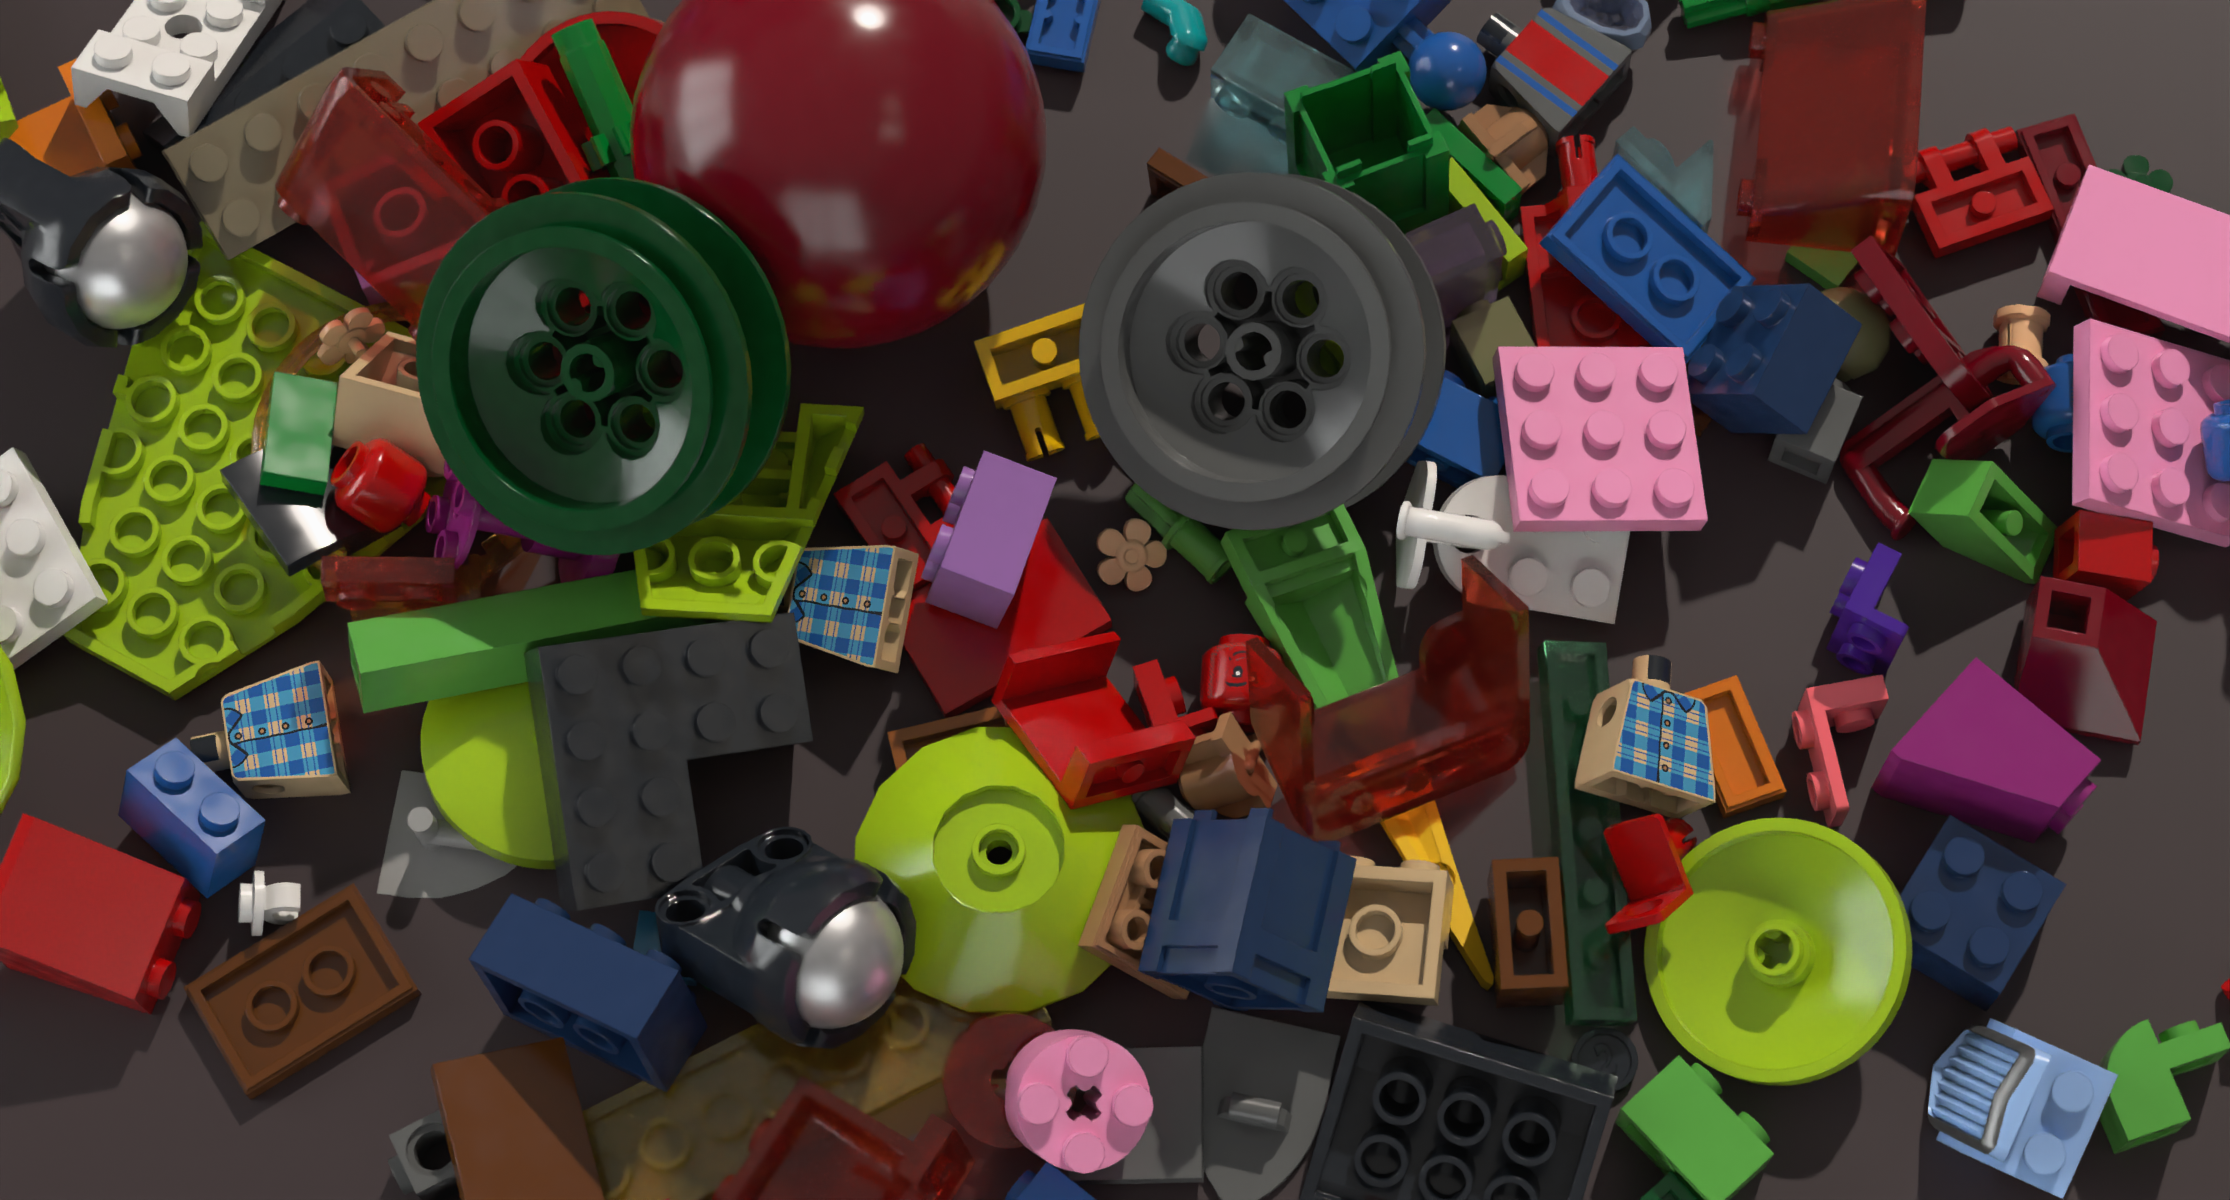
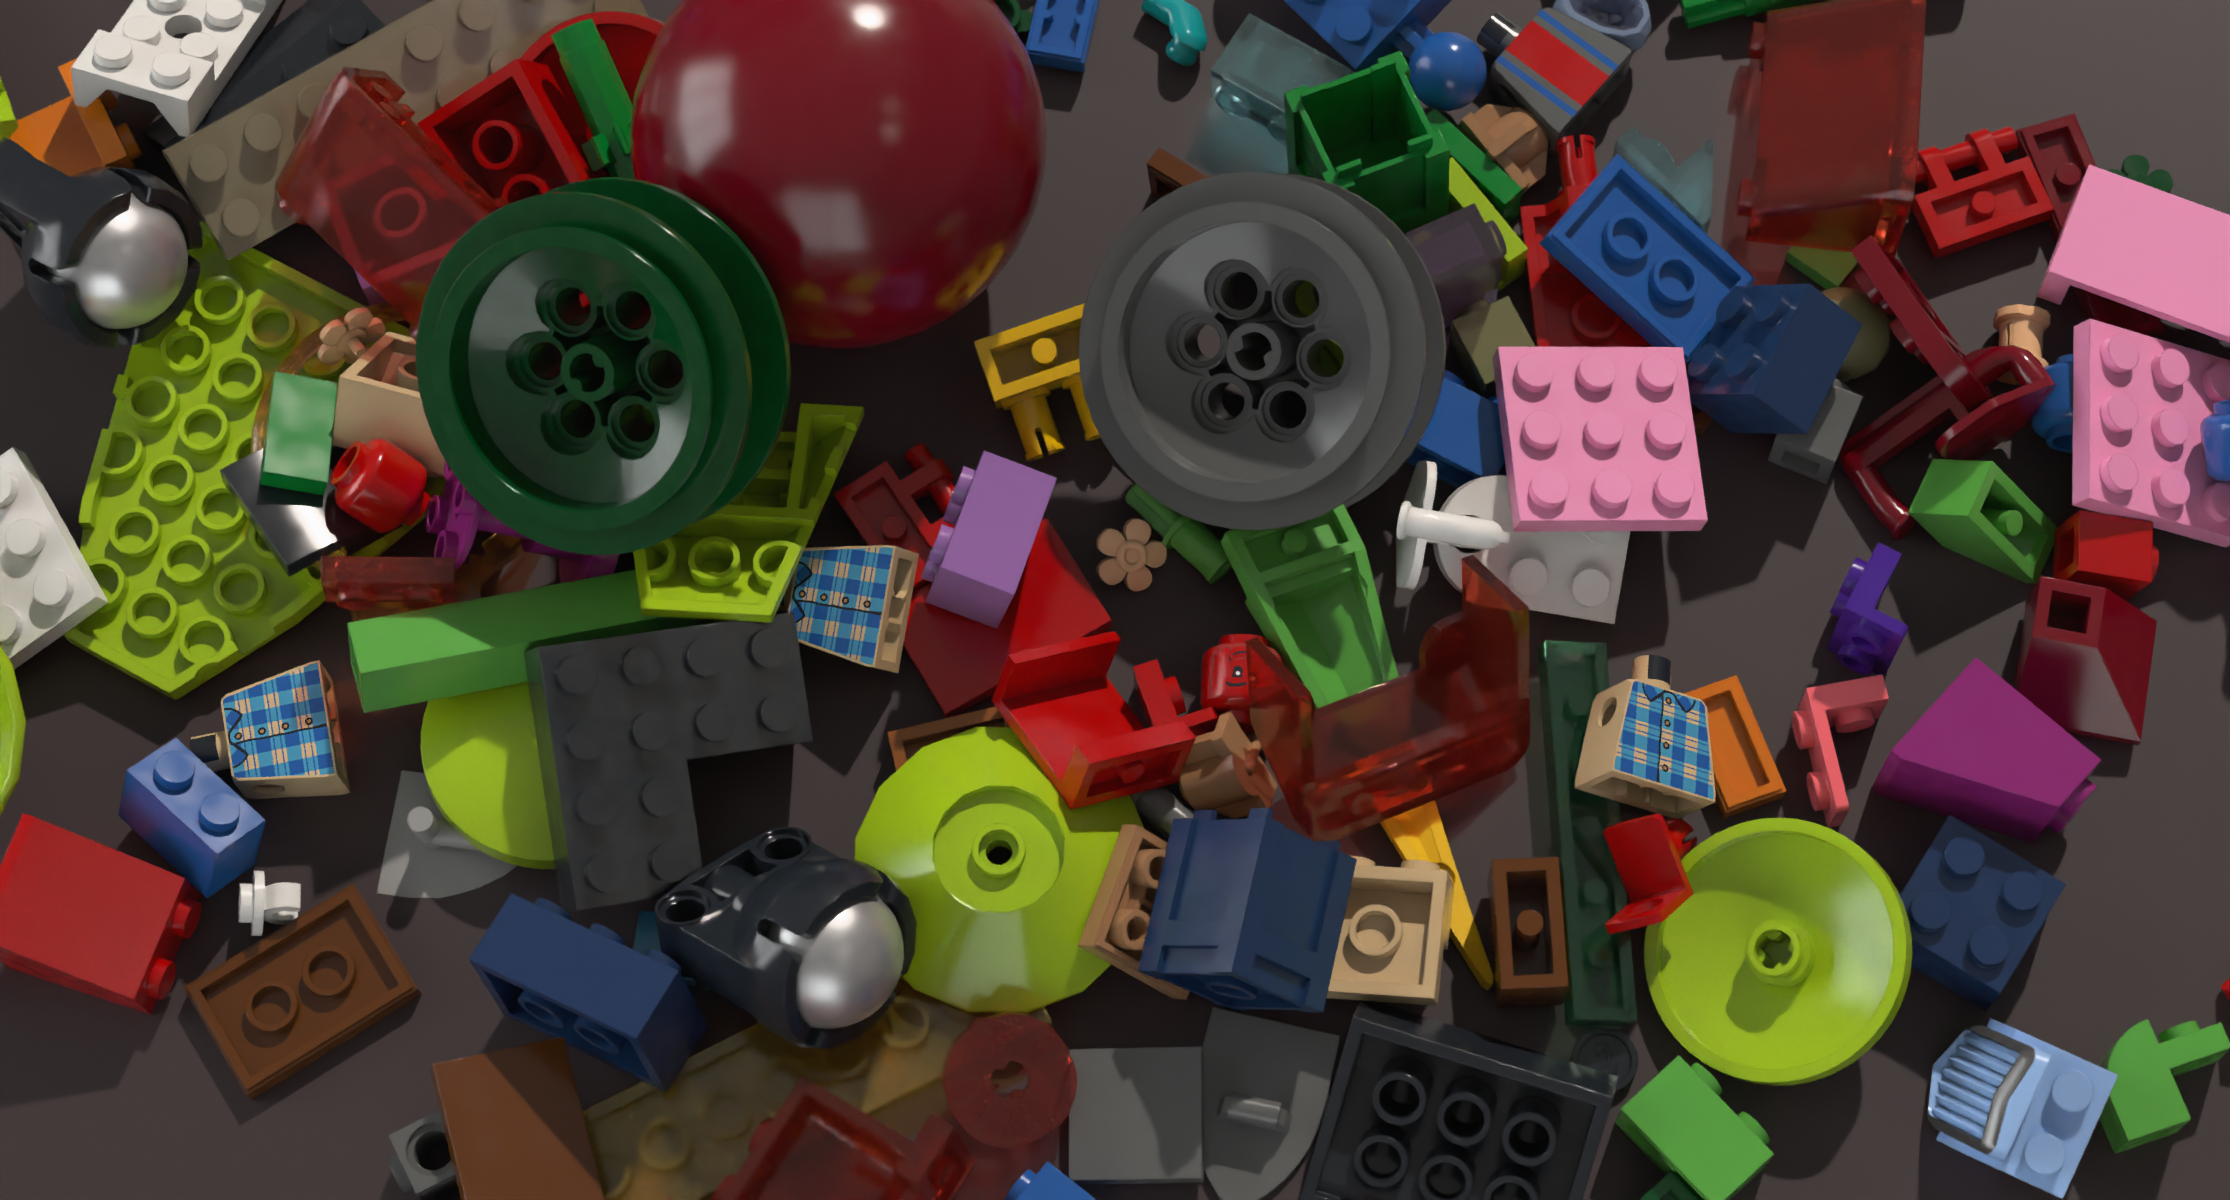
bright pink brick [1005,1029,1154,1174] -> none

